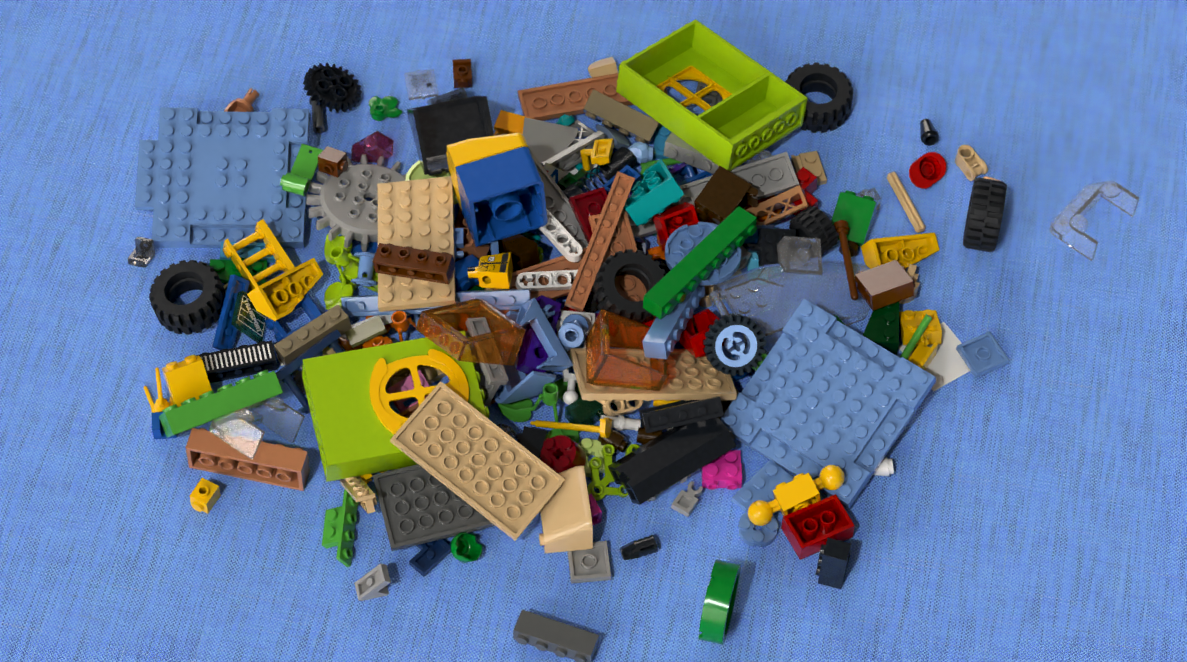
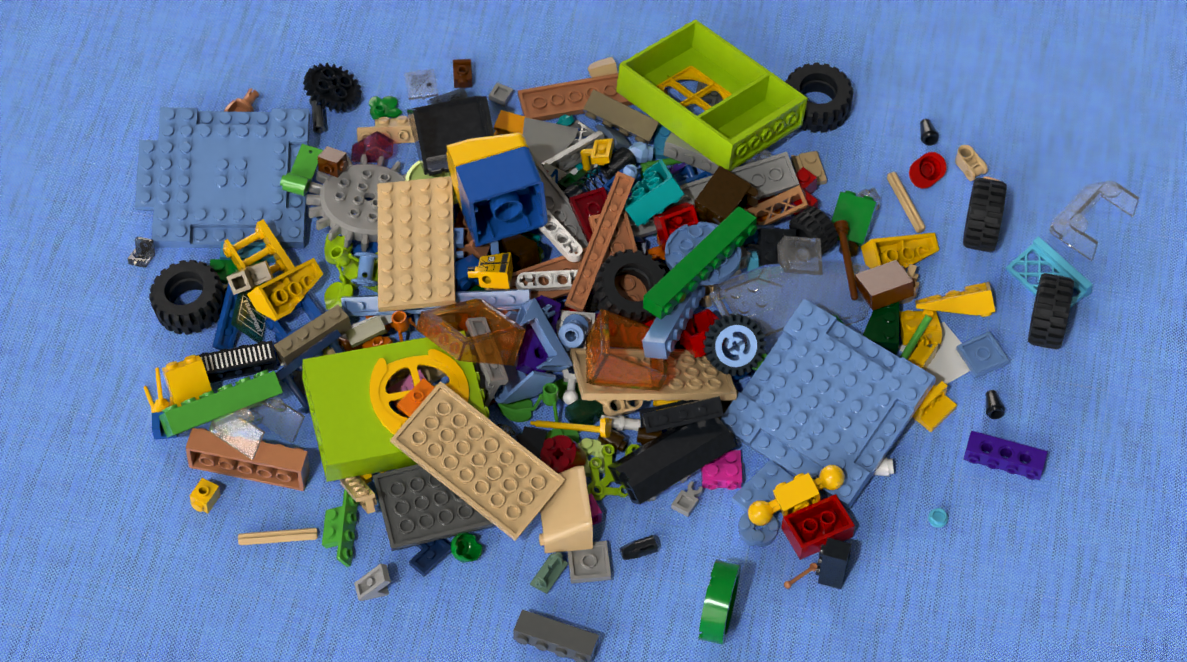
reddish brown brick [373,243,455,284] -> none
none -> dark tan brick [226,260,273,295]
none -> tan axle [238,528,318,545]
none -> tan bracket [357,116,415,146]
none -> orange plate [397,378,435,417]
none -> light grey plate [489,83,513,106]
none -> sand green hinge [530,552,568,594]
none -> light blue hinge [623,164,638,179]
none -> nougat hinge [784,563,817,589]
none -> yellow bracket [912,381,957,432]
none -> yellow wedge [915,282,995,317]
none -> medium azure plate [928,508,948,528]
none -> dark purple brick [963,431,1048,480]
none -> black cone [985,390,1005,419]
none -> medium azure fence [1006,236,1093,309]
none -> black tyre [1028,273,1074,349]

